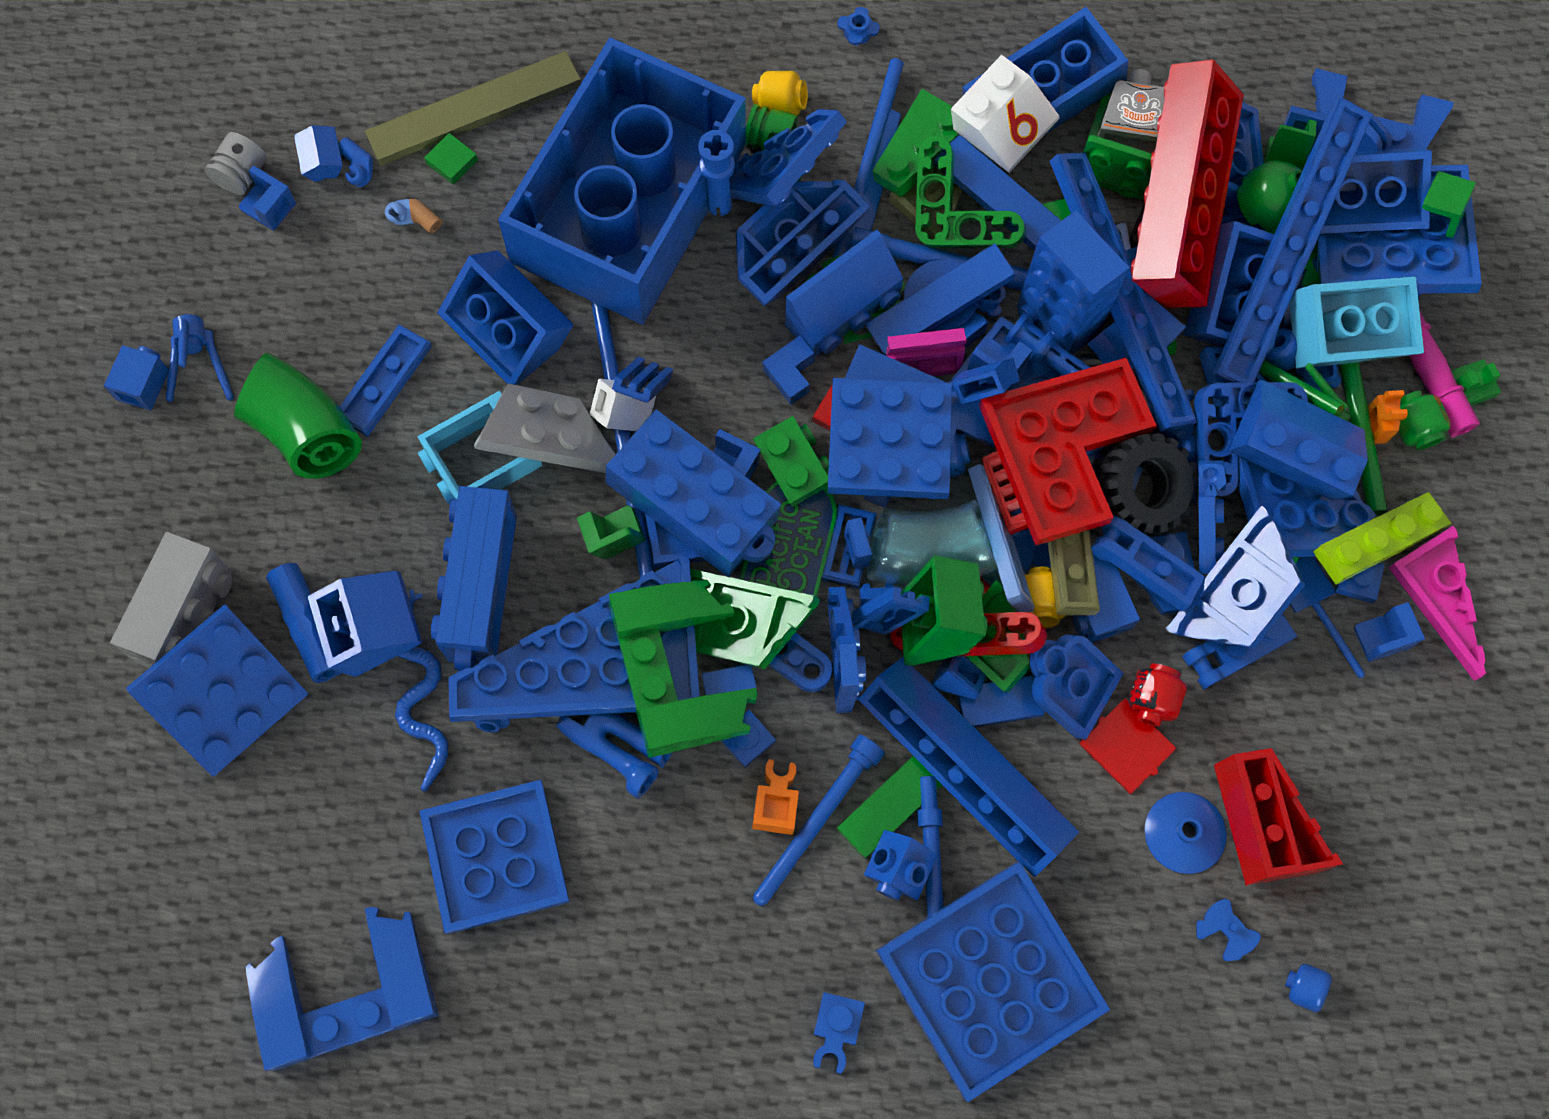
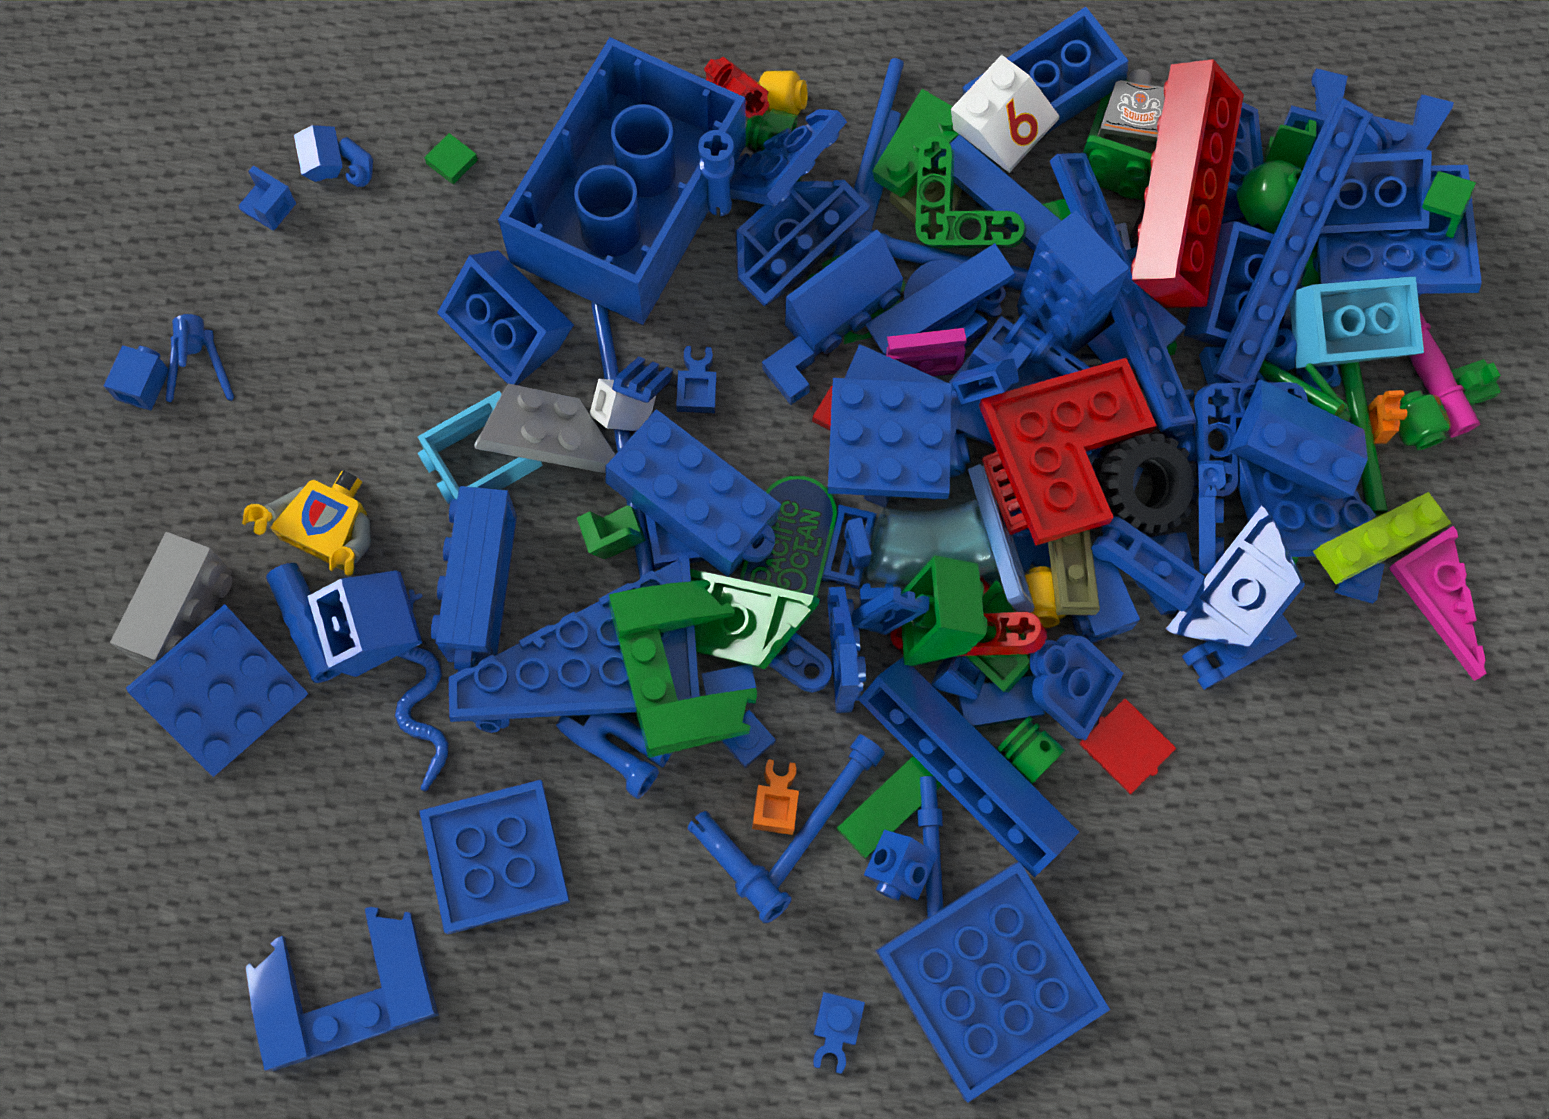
light grey piece [204,132,267,196] -> none
green brick [234,352,362,479] -> none
blue tile [339,324,432,437] -> none
olive tile [365,51,581,166] -> none
arm [385,199,443,234] -> none
blue panel [713,430,760,480] -> none
green bracket [753,416,829,507] -> none
blue plate [837,7,880,45] -> none
red head [1128,663,1187,727] -> none
blue dish [1144,792,1227,874] -> none
blue piece [1196,899,1261,961] -> none
red wedge [1214,748,1343,886] -> none
blue piece [1285,964,1332,1012] -> none
blue piece [1290,556,1365,678] -> none
blue panel [1354,602,1425,662] -> none
none -> torso [242,471,371,576]
none -> blue plate [676,346,717,413]
none -> blue pin [688,811,792,924]
none -> red piece [704,57,770,118]
none -> green piece [997,715,1065,784]

